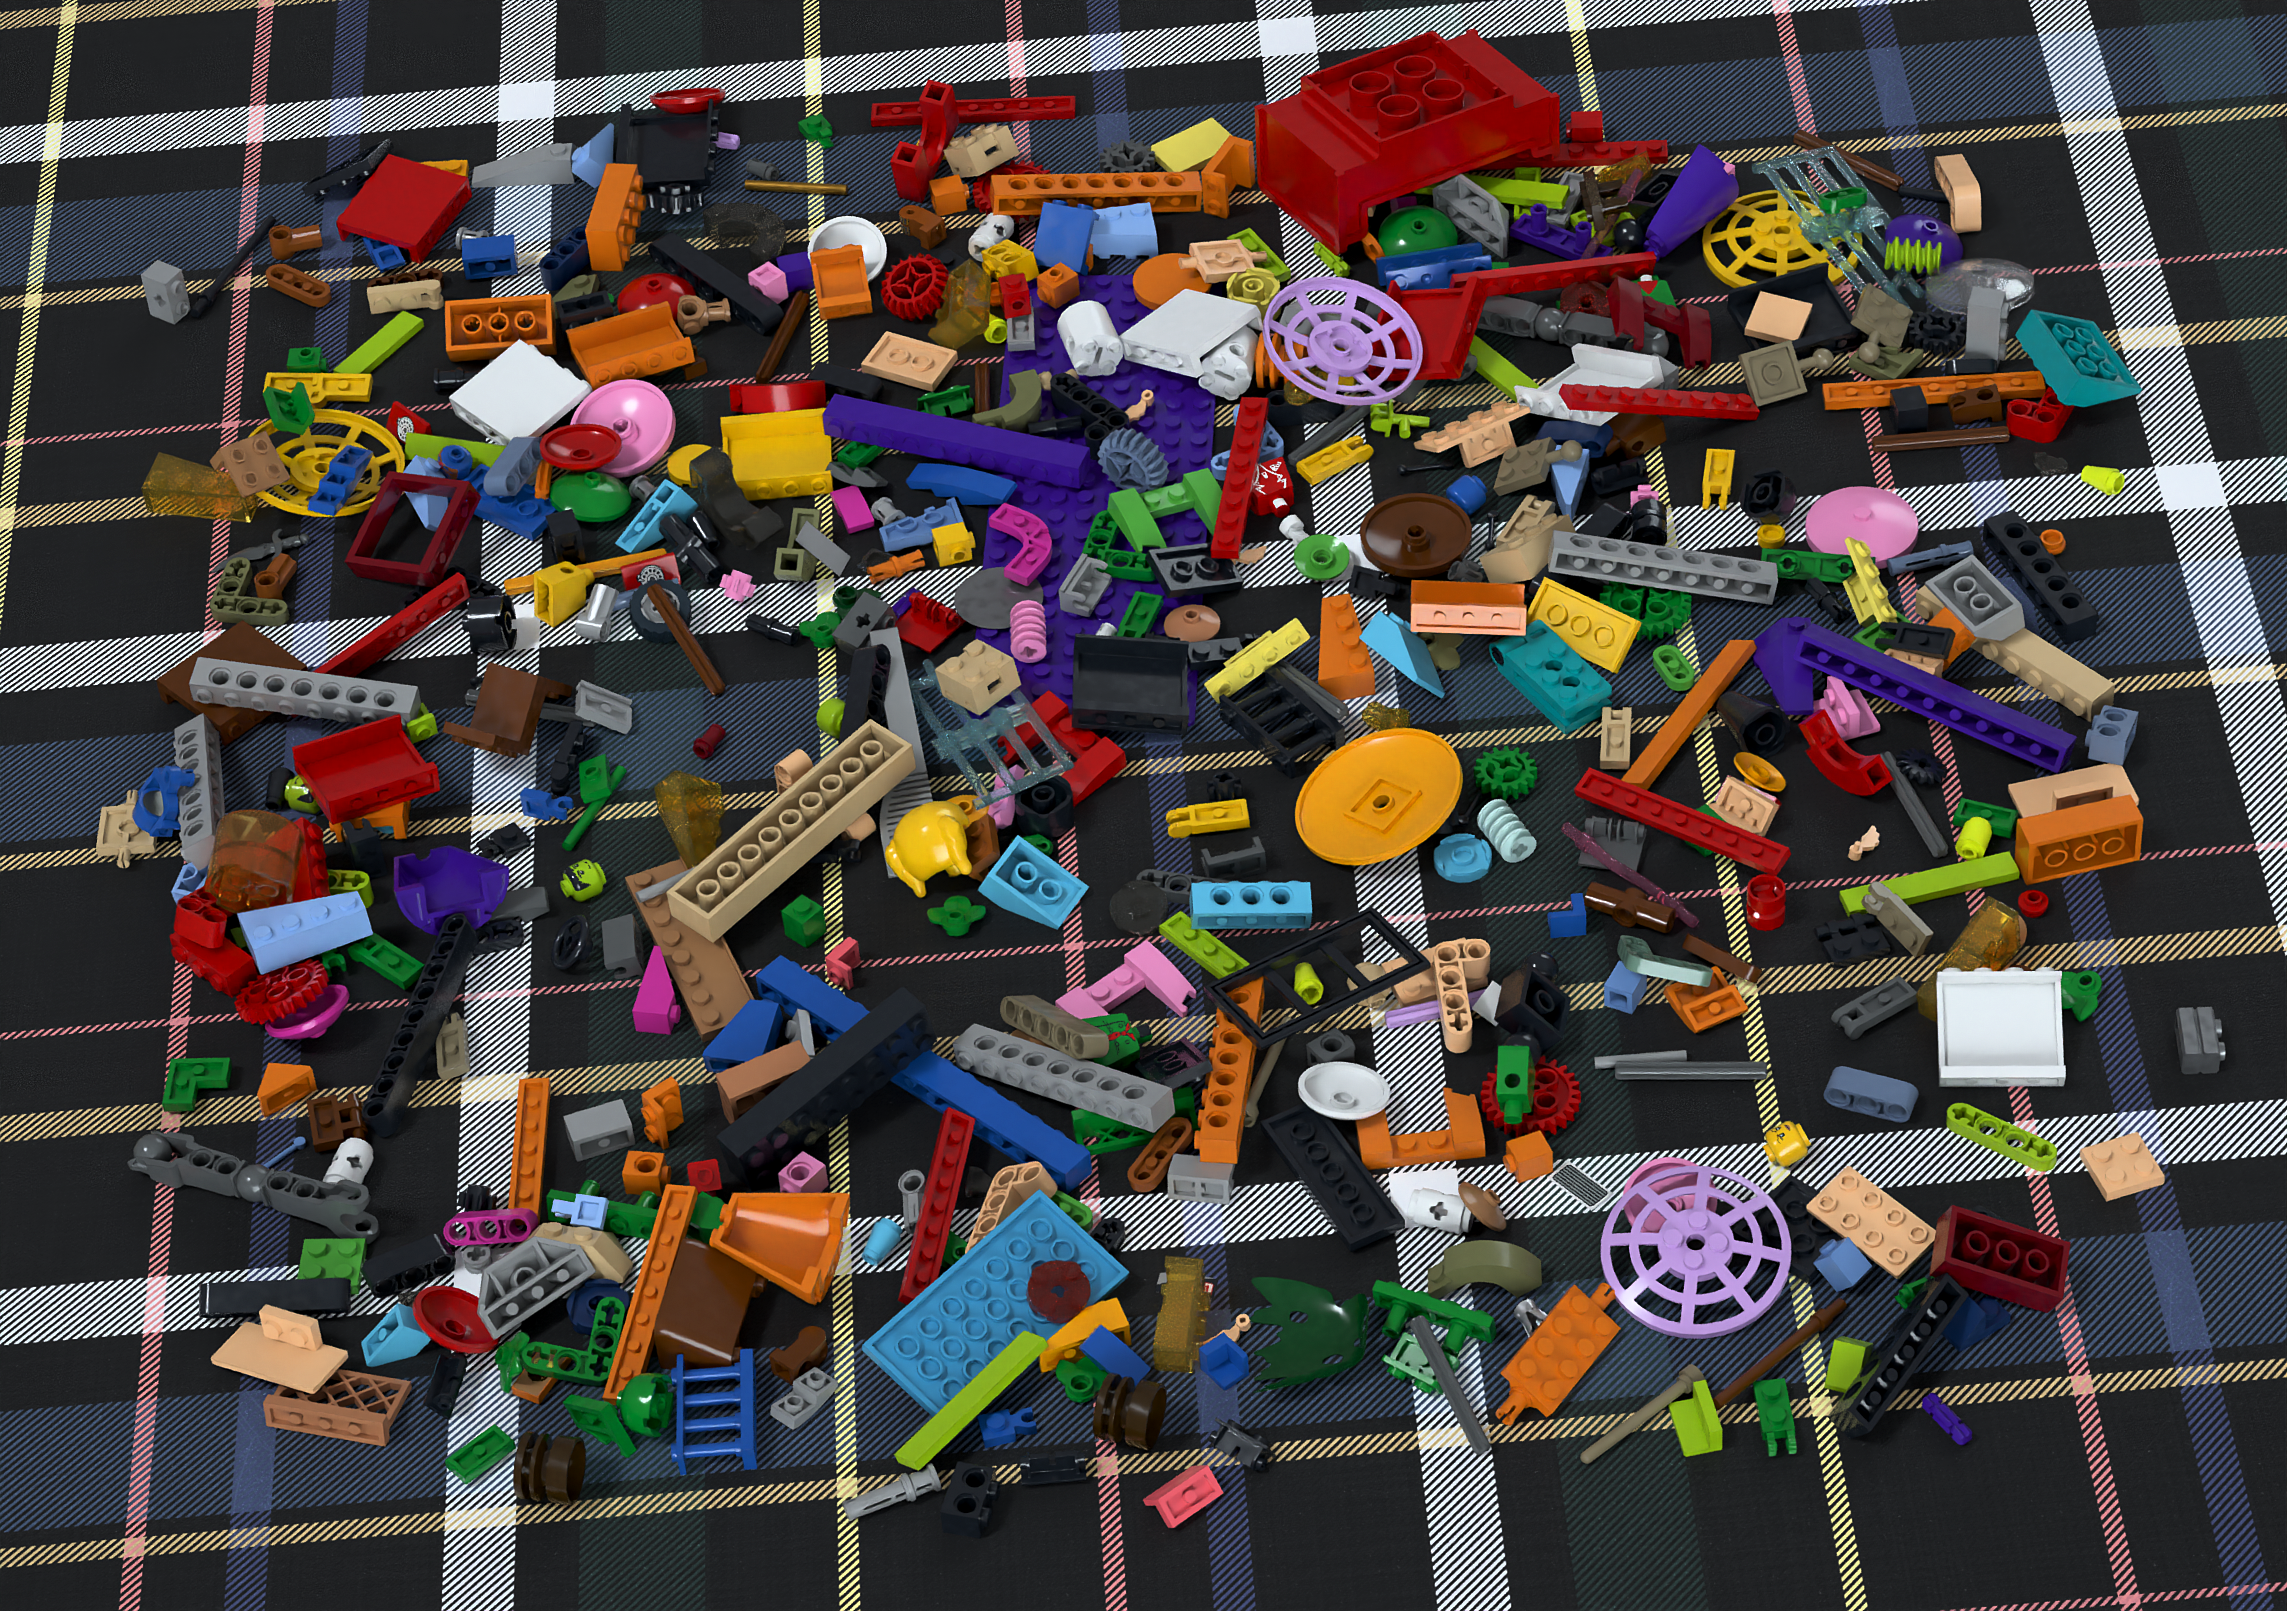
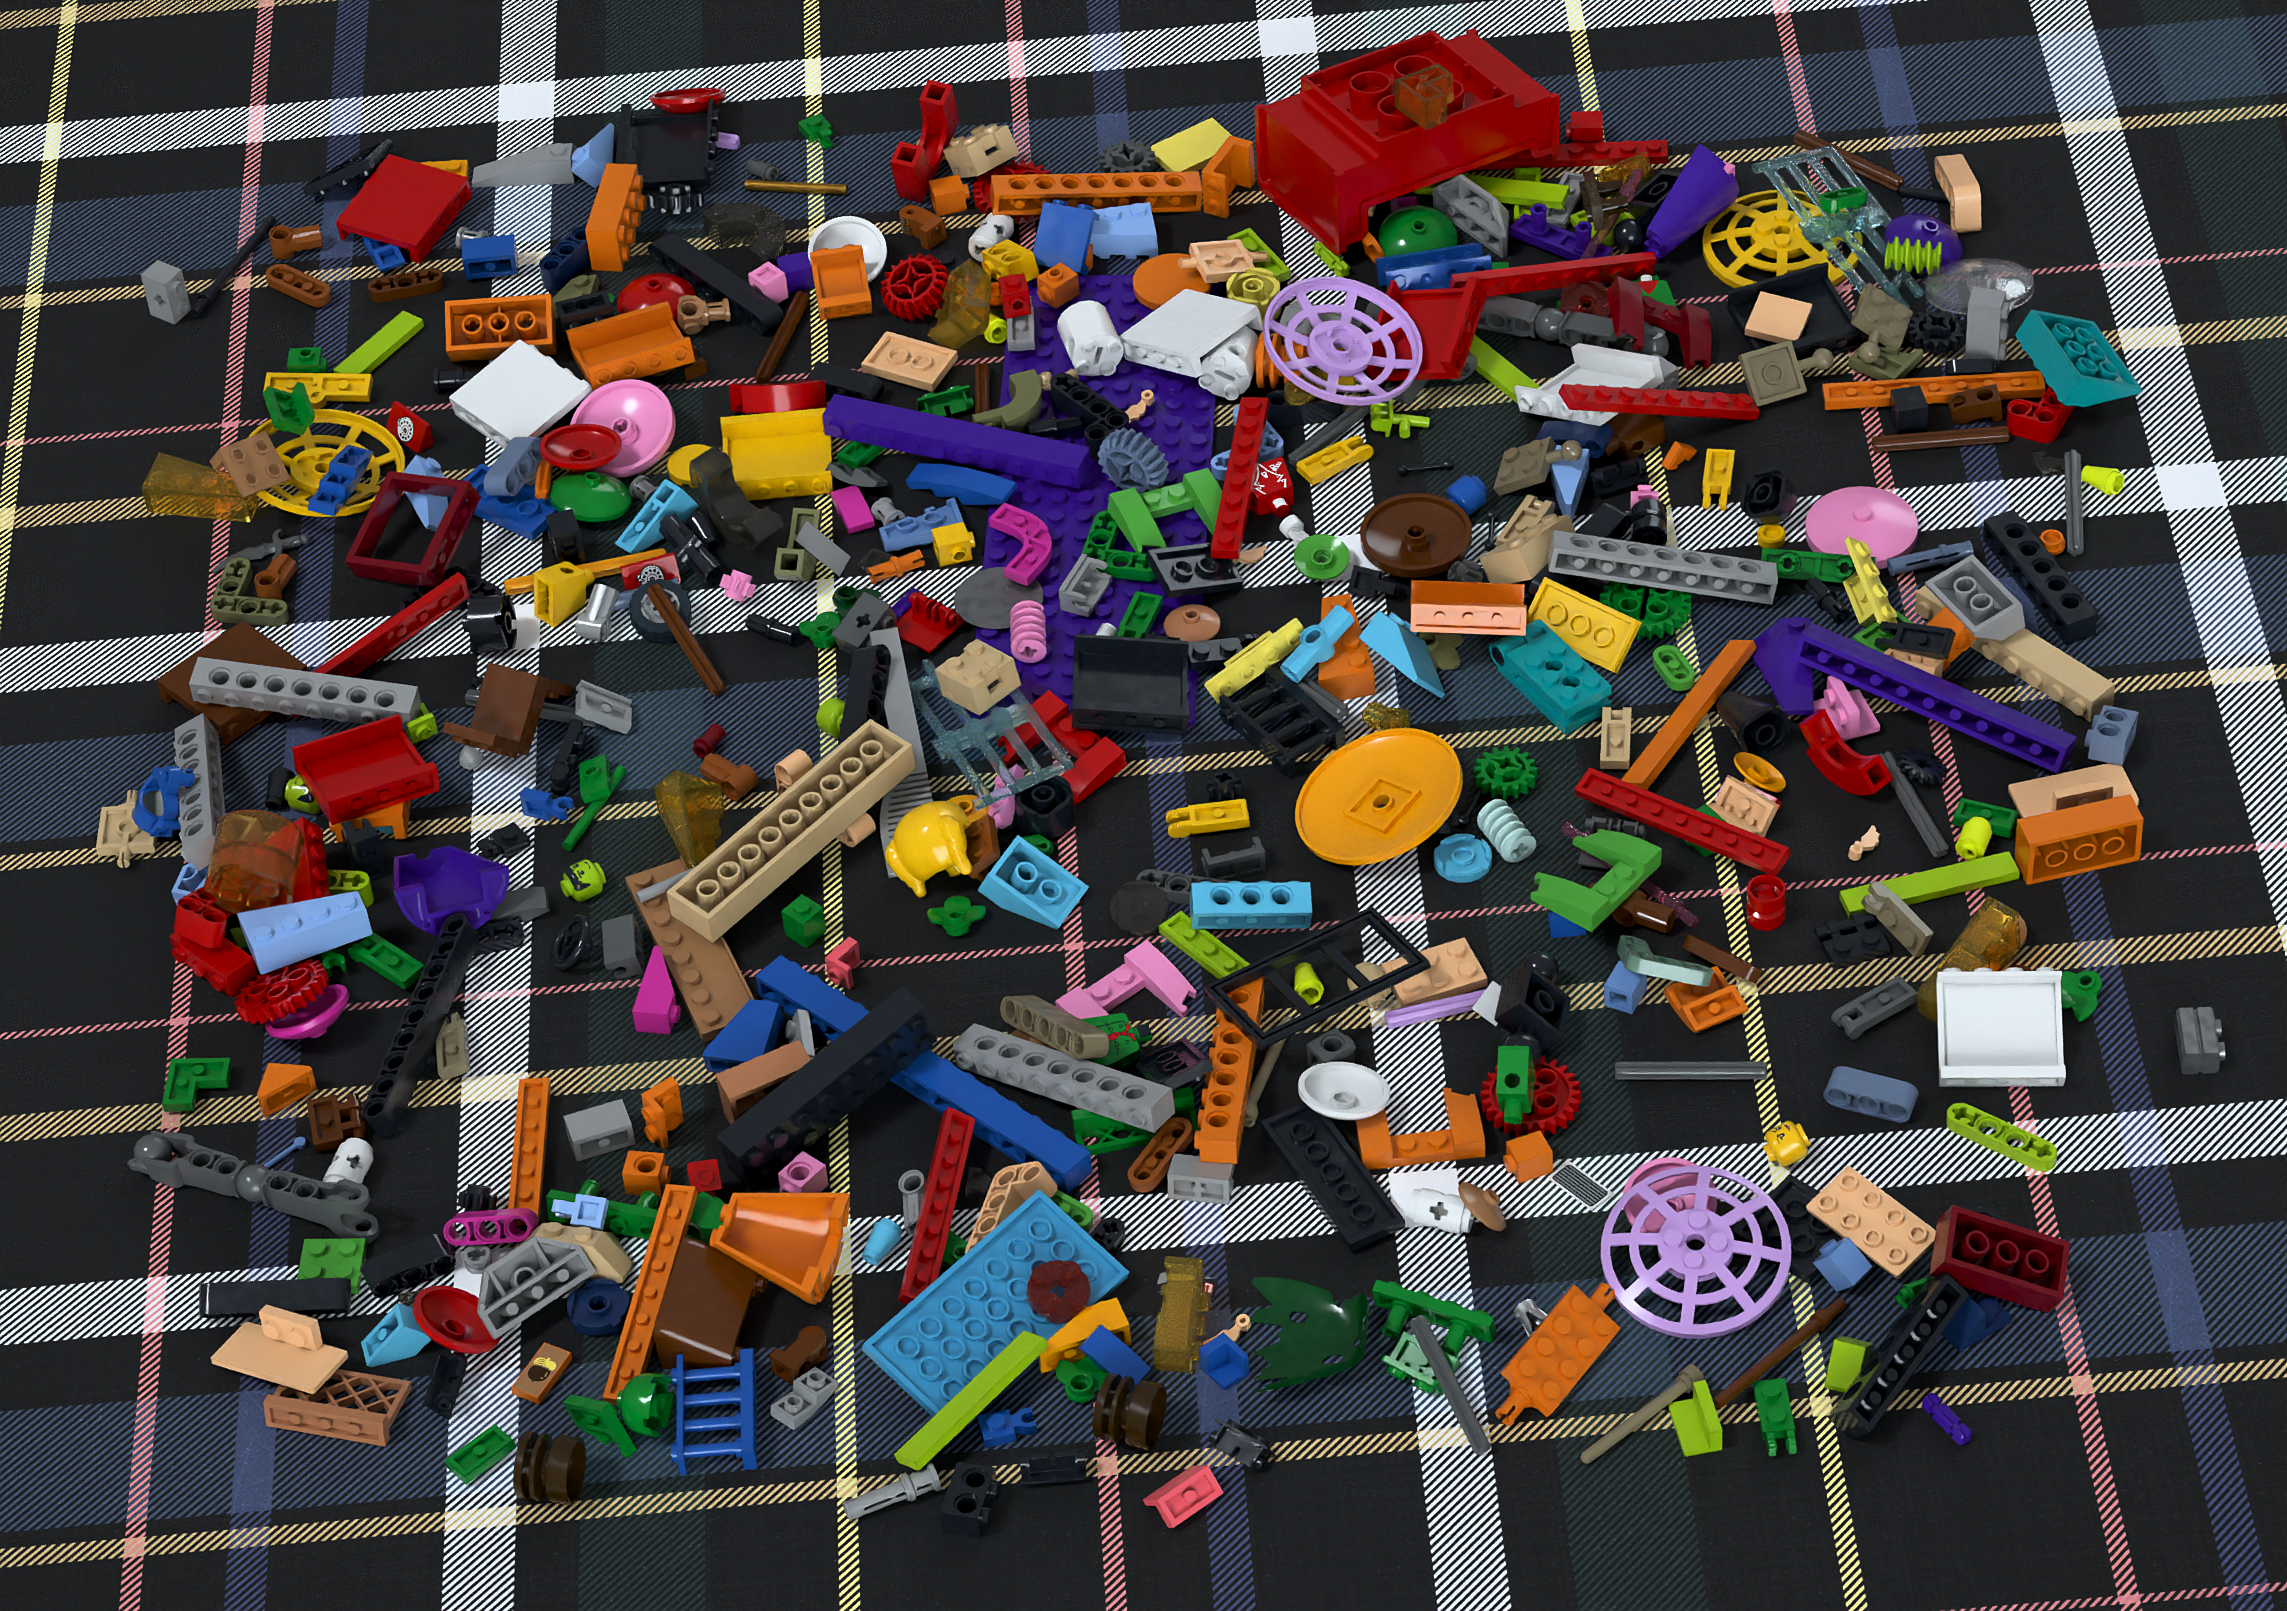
tan plate [367,279,444,314] -> none
lime tile [404,432,506,469] -> none
blue head [437,445,473,480] -> none
green plate [495,1332,530,1394] -> none
green beam [521,1297,625,1387] -> none
black plate [809,834,862,863] -> none
red tile [871,96,1076,127] -> none
light nougat bracket [1414,401,1531,468] -> none
olive arch [1428,1240,1542,1299] -> none
light nougat beam [1433,939,1490,1053] -> none
light grey bar [1594,1050,1687,1069] -> none
red plate [2018,890,2048,918] -> none
light nougat plate [2080,1132,2165,1202] -> none
none -> light grey hinge [459,745,484,770]
none -> dark orange piece [700,753,759,801]
none -> medium azure piece [1280,605,1355,683]
none -> clear orange brick [1394,63,1454,130]
none -> bright green wedge [1531,829,1662,932]
none -> orange tile [1661,441,1697,470]
none -> dark grey axle [2064,449,2084,557]

